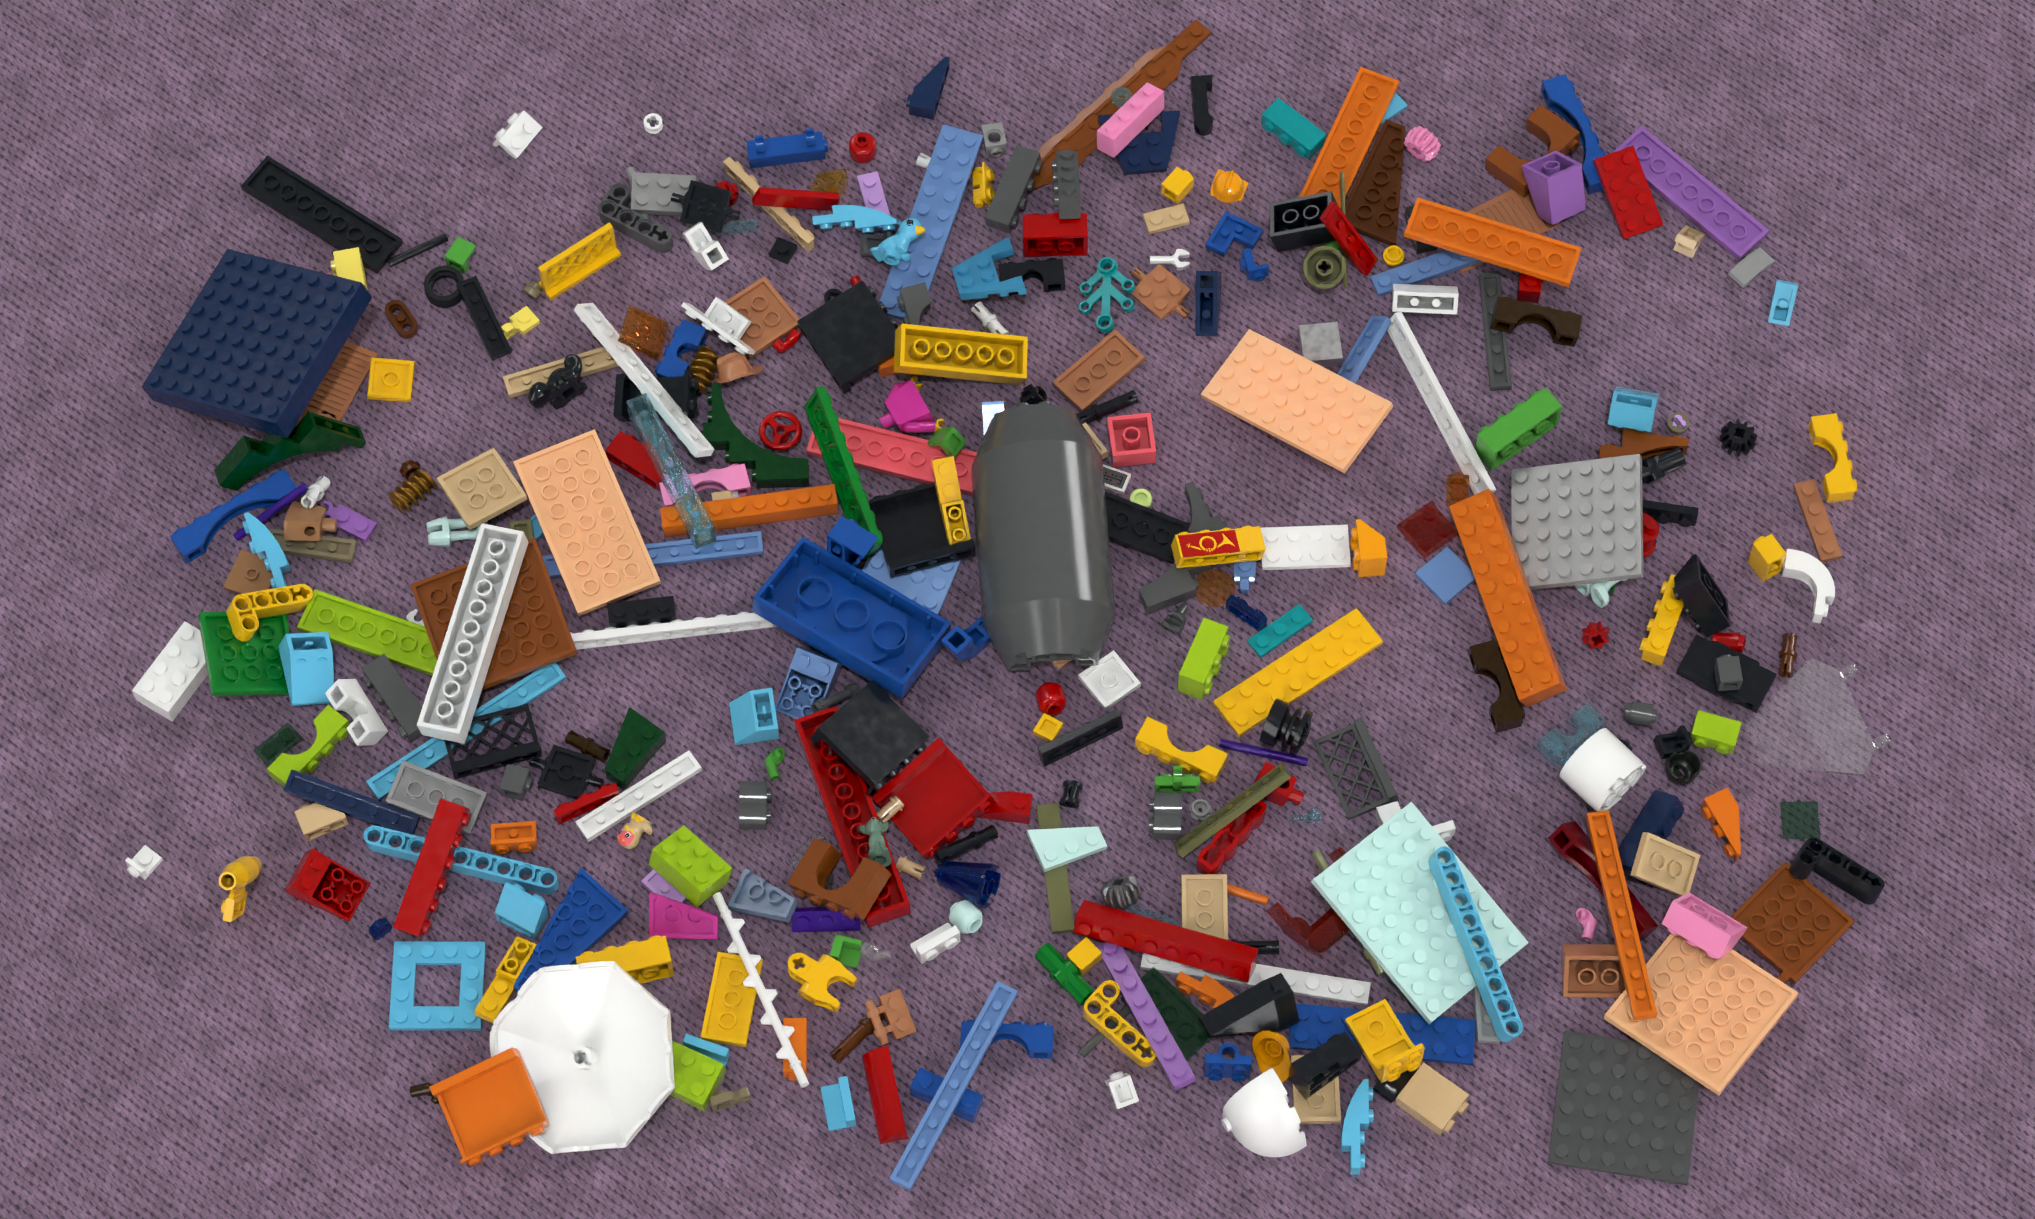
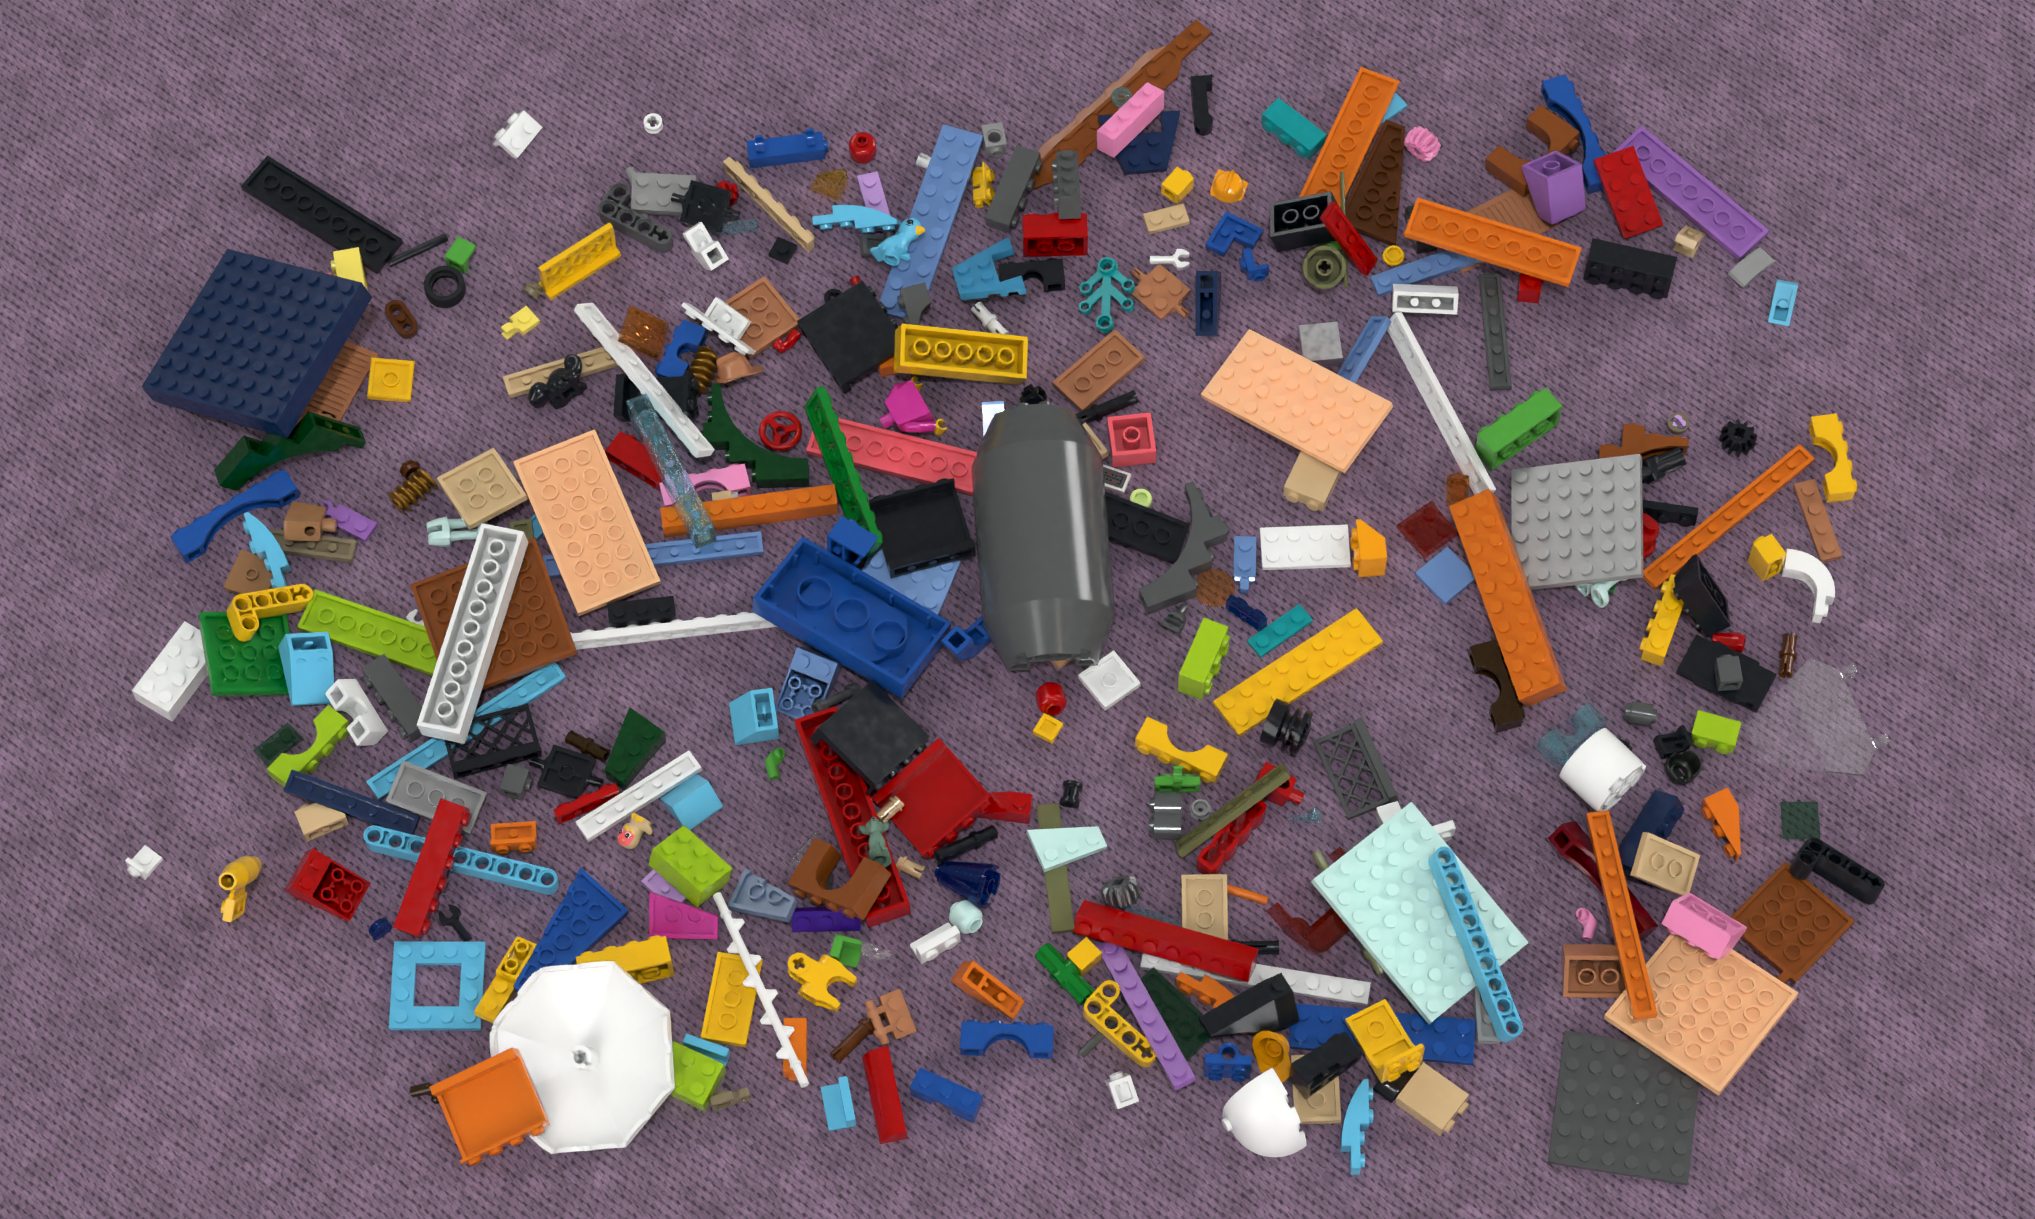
dark purple bar [233,482,309,541] -> none
white pin [301,476,330,508] -> none
black plate [456,276,512,361] -> none
medium azure slope [495,882,550,940] -> none
dark grey brick [739,781,772,829] -> none
red tile [752,187,840,211] -> none
medium blue plate [889,981,1018,1192] -> none
dark blue slope [906,56,950,120] -> none
bright green panel [927,427,967,457] -> none
yellow slope [931,456,971,545] -> none
black plate [1038,709,1123,767] -> none
yellow brick [1171,525,1266,568] -> none
dark purple bar [1219,739,1309,767] -> none
dark brown arch [1490,296,1582,347] -> none
red gear [1582,621,1609,649] -> none
medium azure slope [1608,386,1659,432] -> none
none -> black bar [439,904,472,942]
none -> medium azure slope [660,774,723,830]
none -> orange slope [950,960,1025,1020]
none -> tan brick [1283,451,1342,511]
none -> black brick [1583,238,1677,299]
none -> orange plate [1642,444,1815,591]

